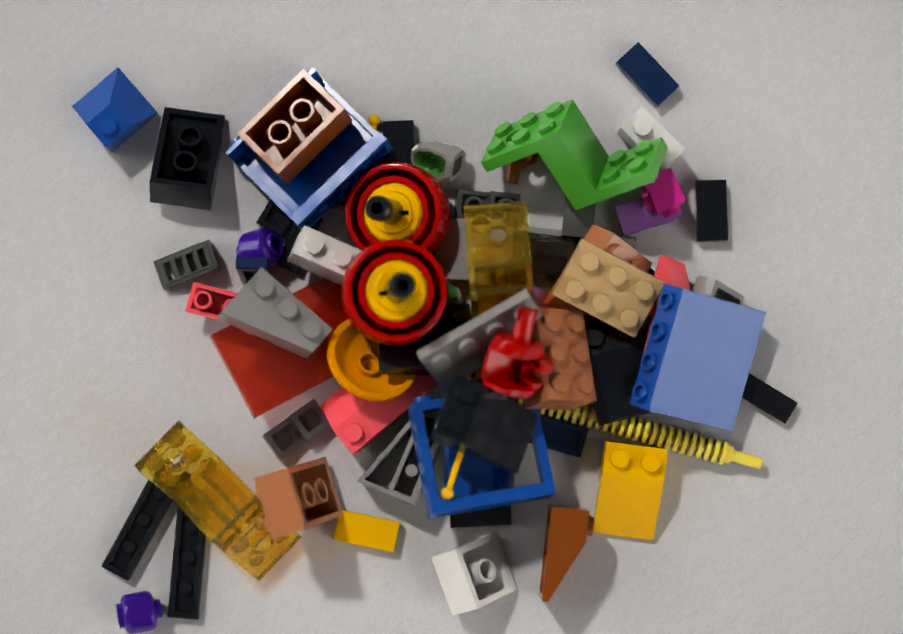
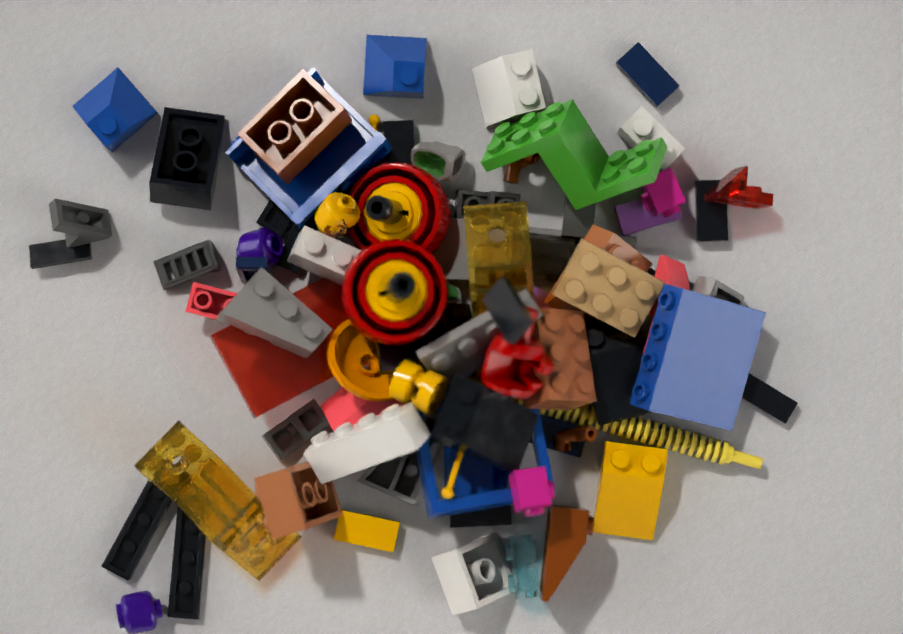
none -> black piece [29,239,92,269]
none -> dark grey slope [49,198,112,247]
none -> white brick [303,403,431,484]
none -> yellow head [314,192,360,238]
none -> blue slope [363,35,427,99]
none -> yellow wheel [389,360,448,415]
none -> white slope [472,49,546,128]
none -> black tile [482,277,534,344]
none -> clear light blue hinge [505,534,541,599]
none -> dark pink brick [509,466,555,517]
none -> dark orange arm [553,426,597,452]
none -> clear red slope [704,166,773,209]

